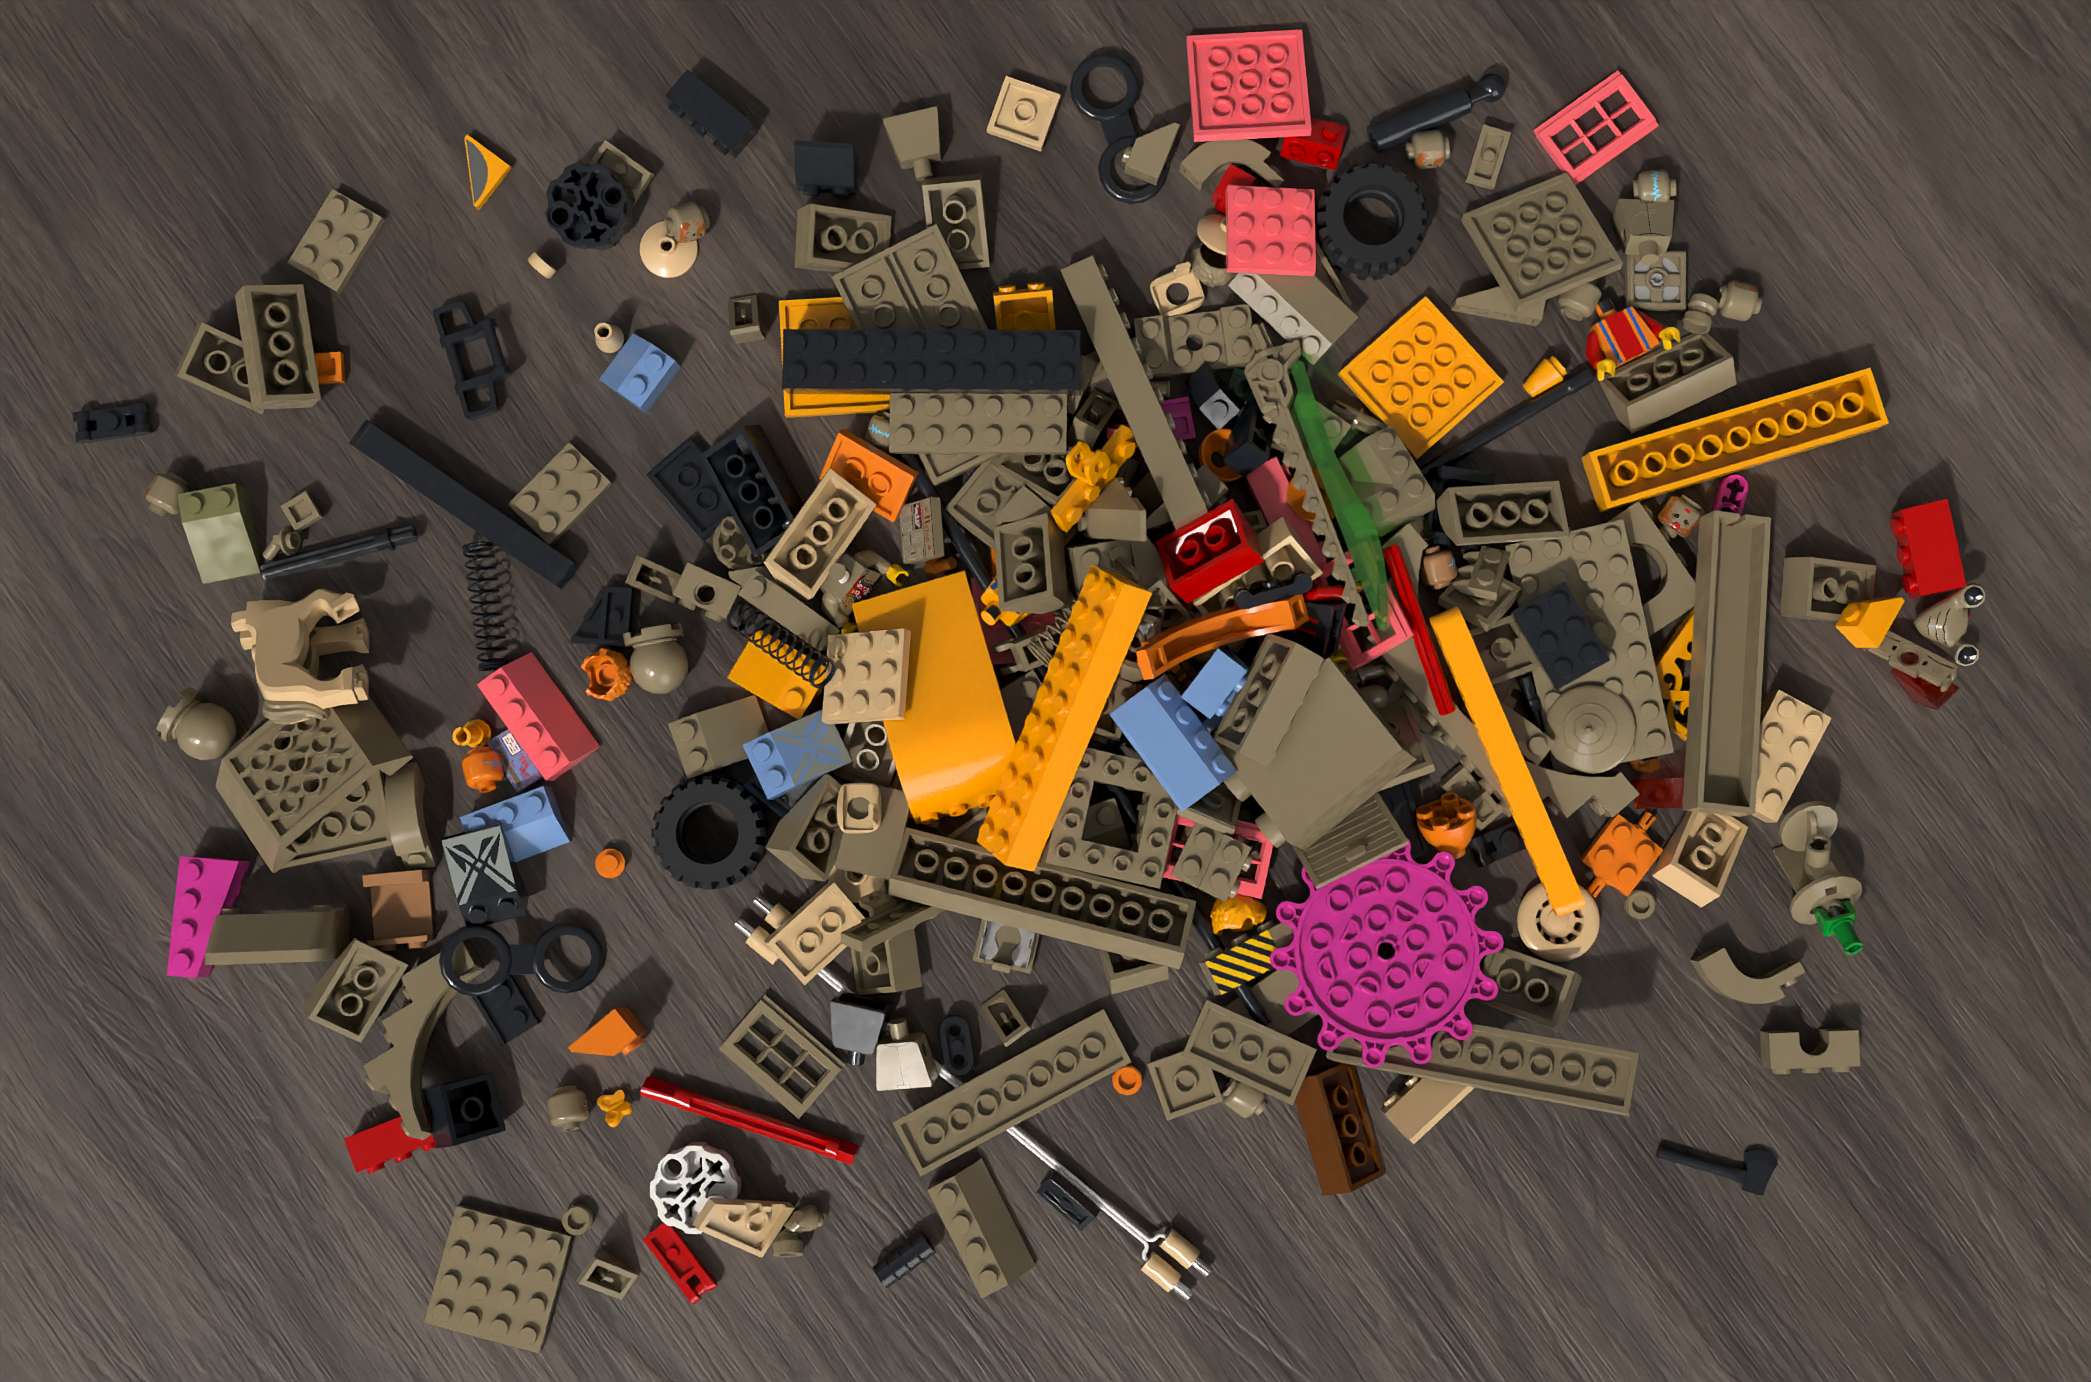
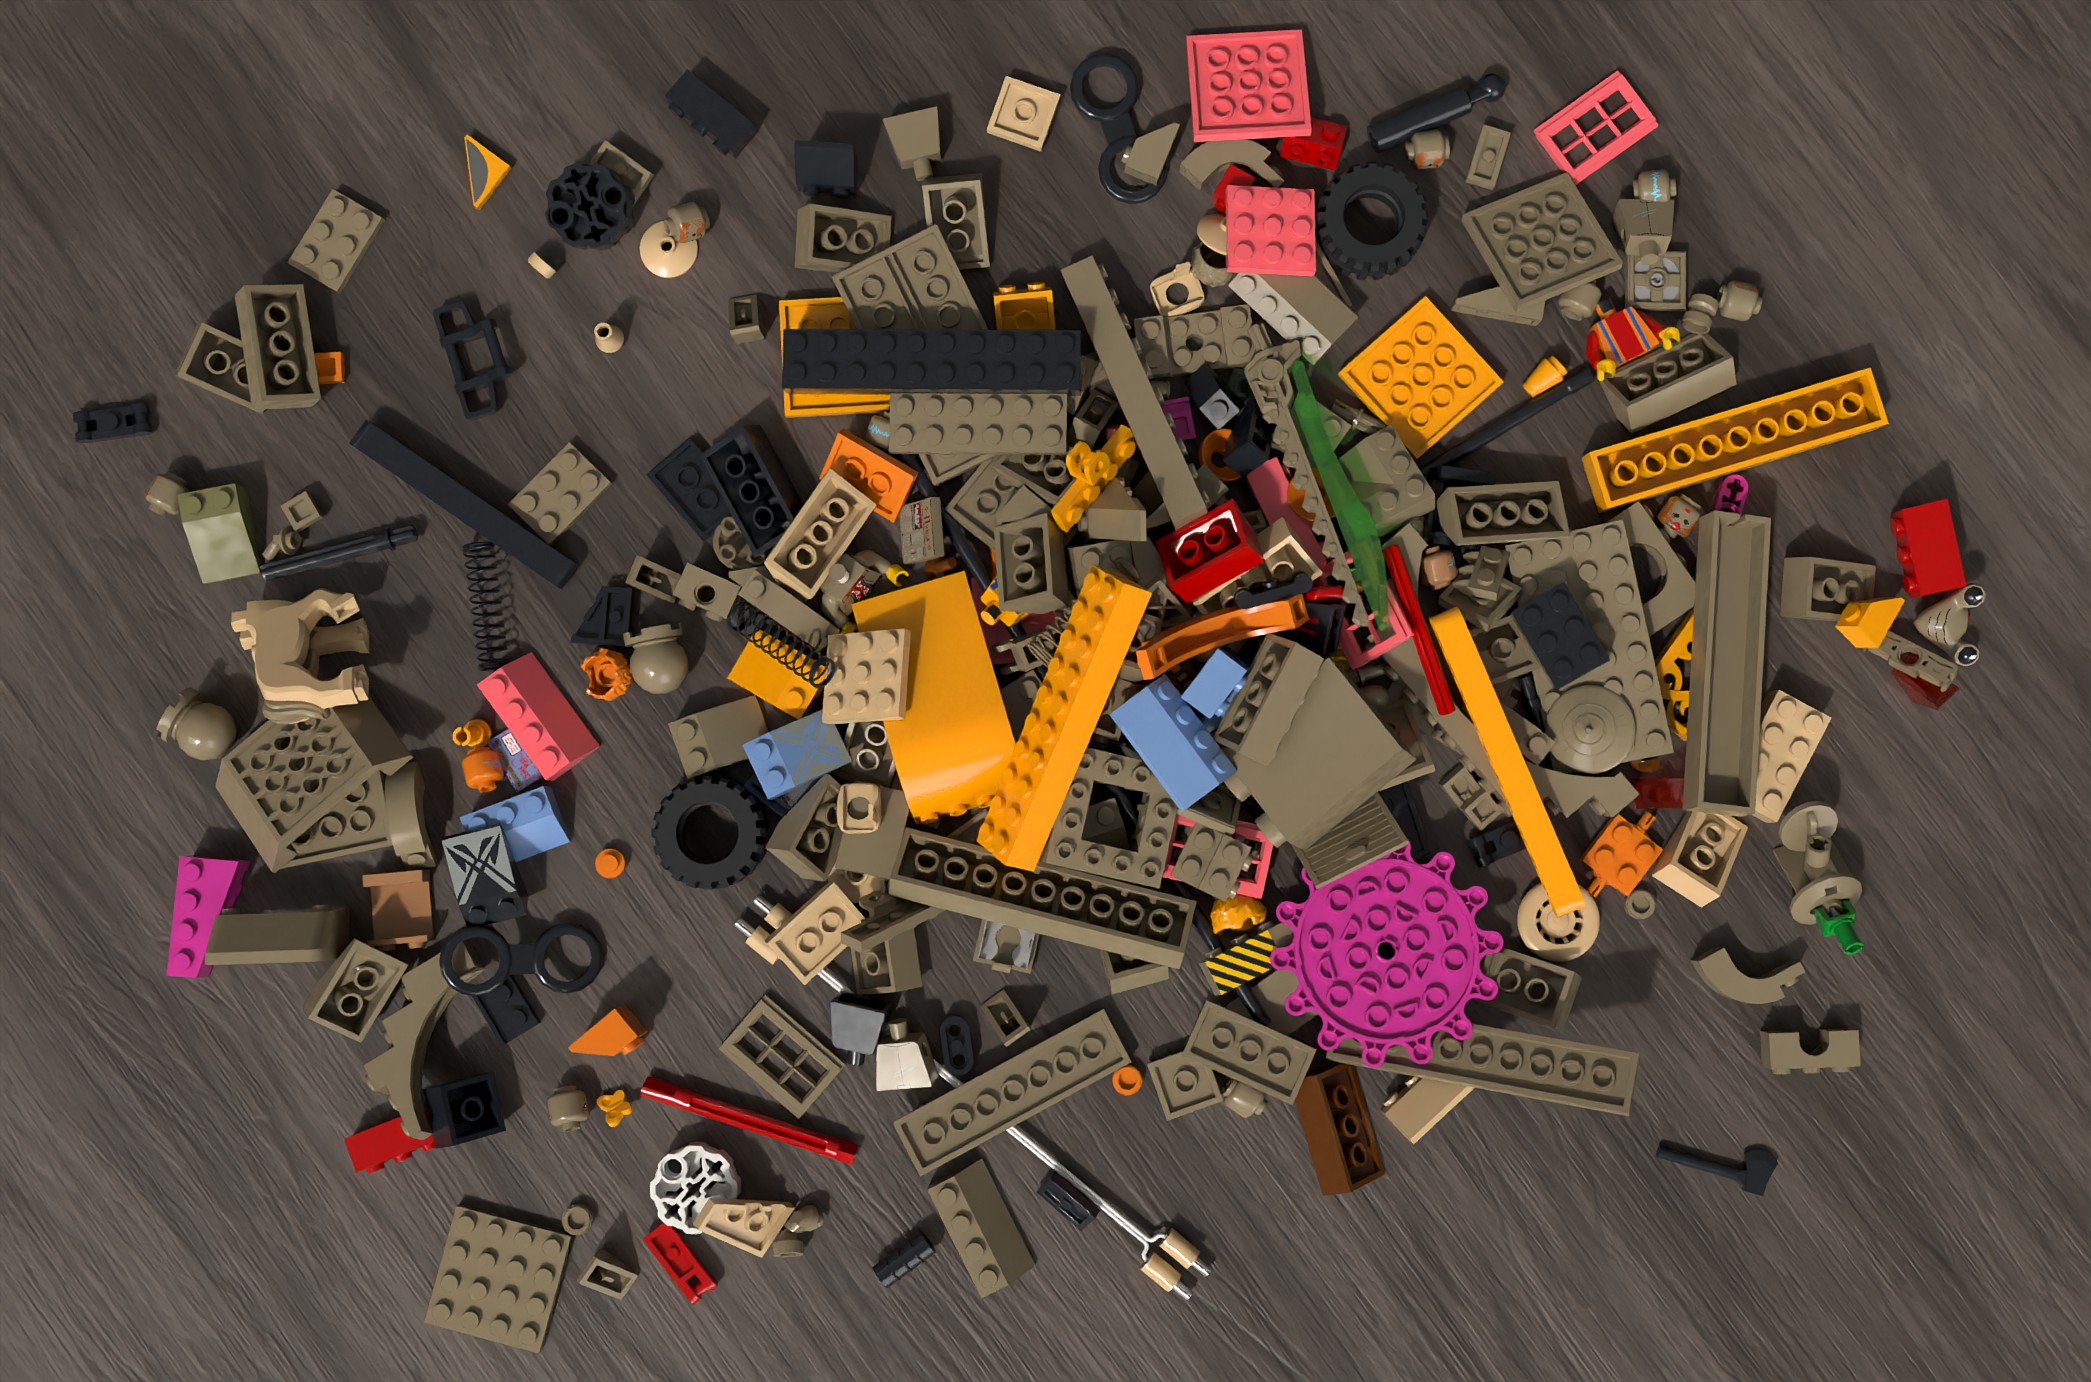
medium blue slope [599,333,681,414] -> none
orange piece [1416,792,1476,860] -> none

